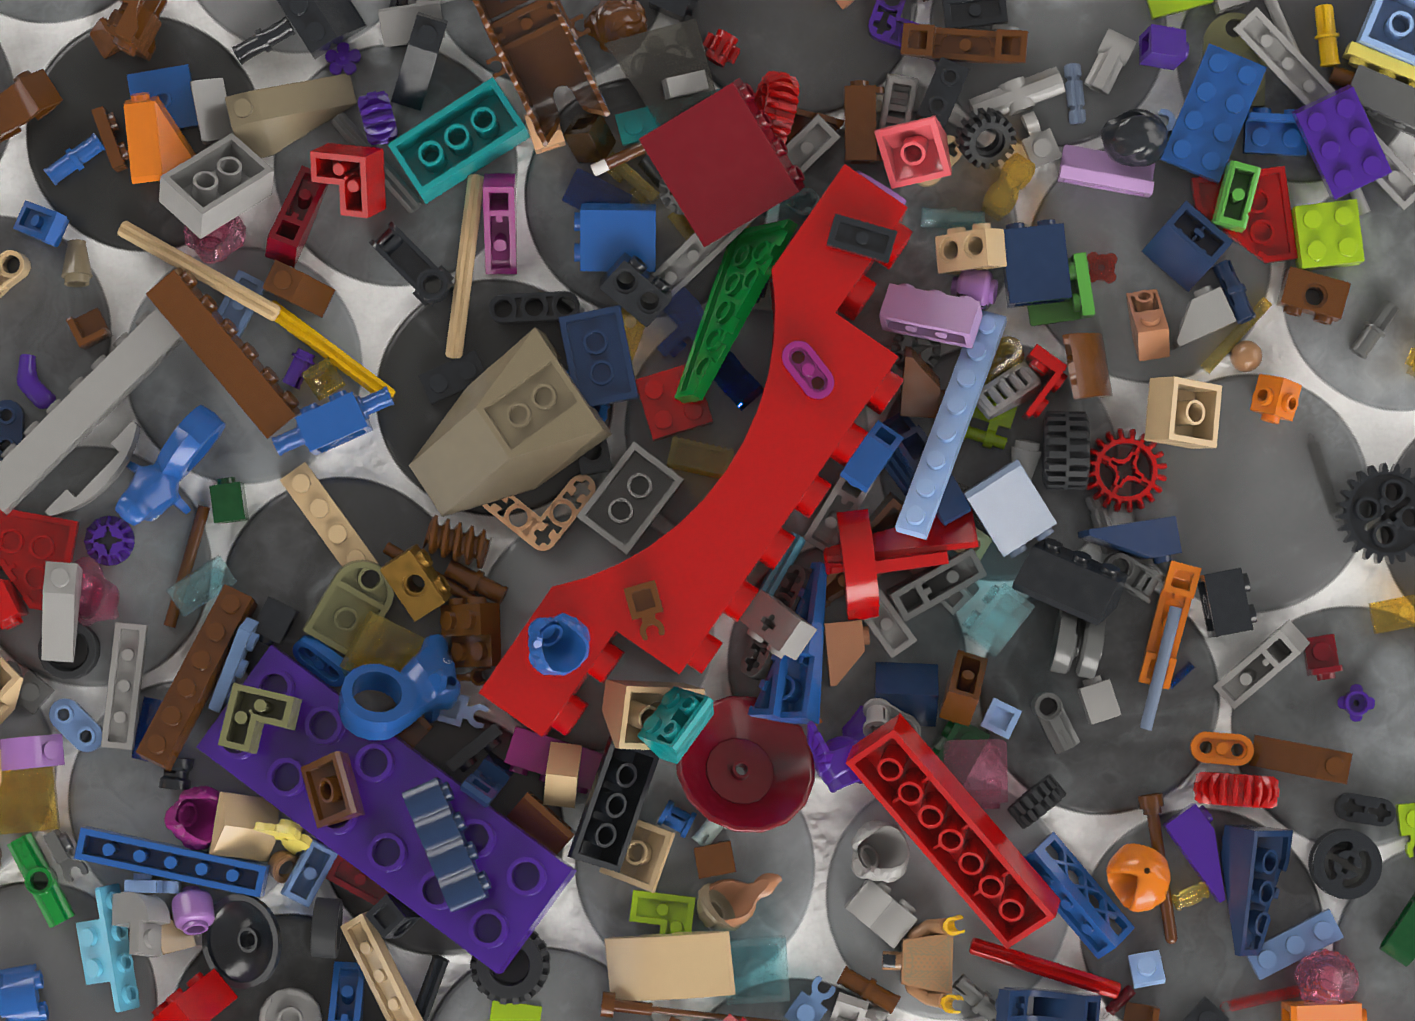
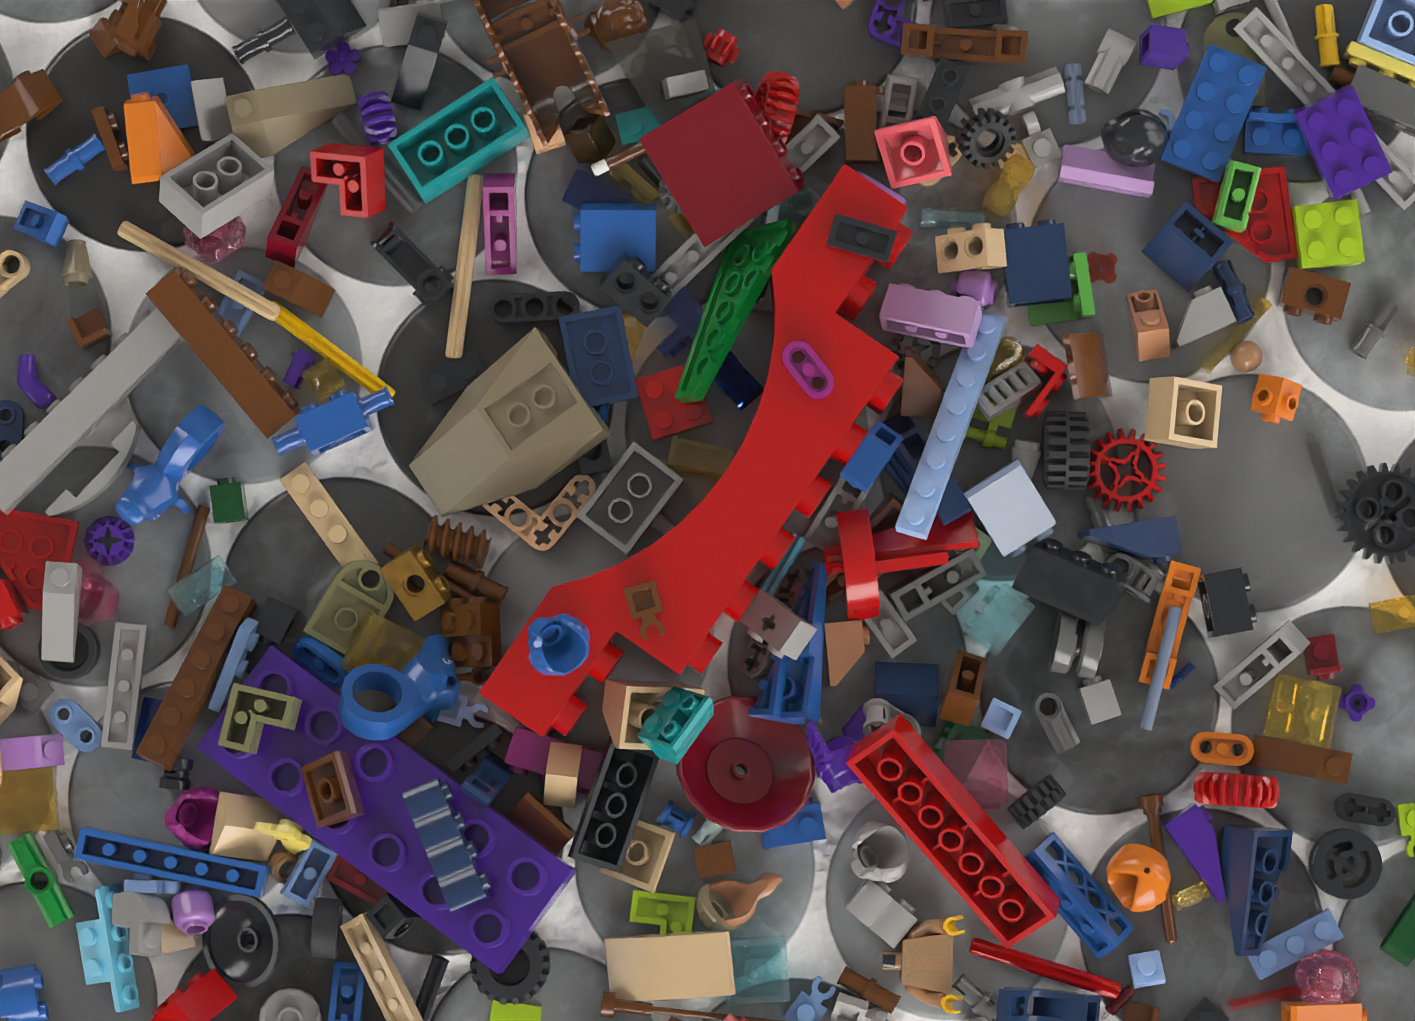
none -> blue bracket [761,797,826,849]
none -> clear yellow slope [1263,674,1342,749]

